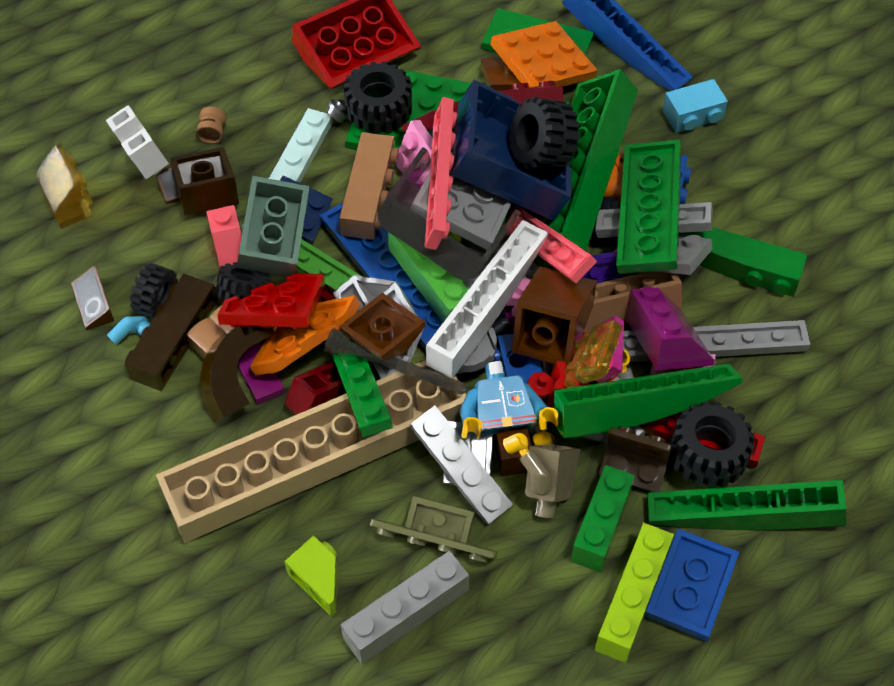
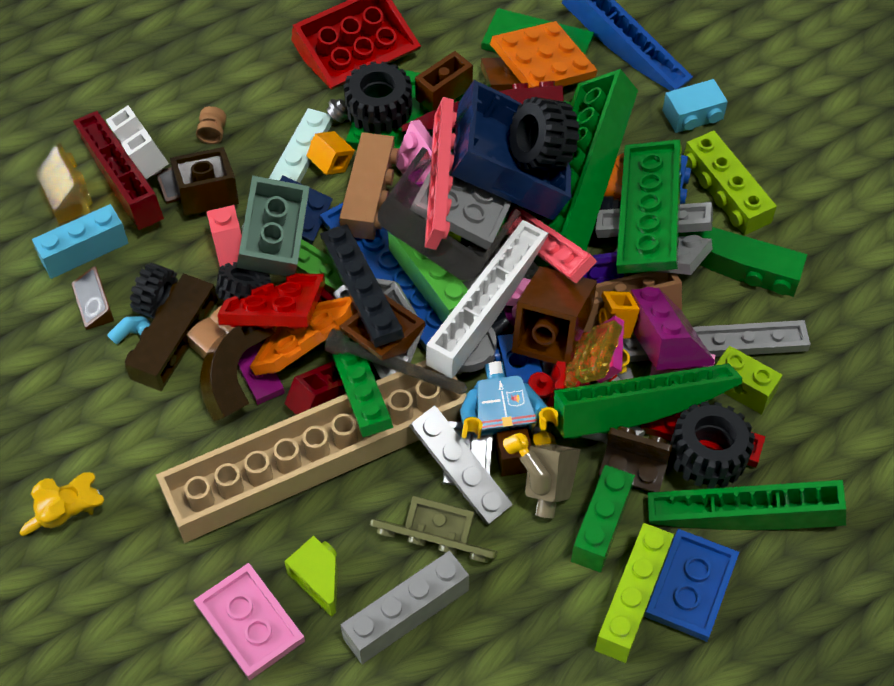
none -> yellow animal [20,472,104,536]
none -> medium azure brick [32,204,129,279]
none -> dark red slope [73,111,164,230]
none -> bright pink plate [194,563,305,681]
none -> light orange brick [306,131,355,175]
none -> black plate [320,224,404,348]
none -> reddish brown brick [415,51,473,112]
none -> light orange brick [599,291,640,338]
none -> lime brick [684,130,777,236]
none -> lime brick [716,345,783,415]

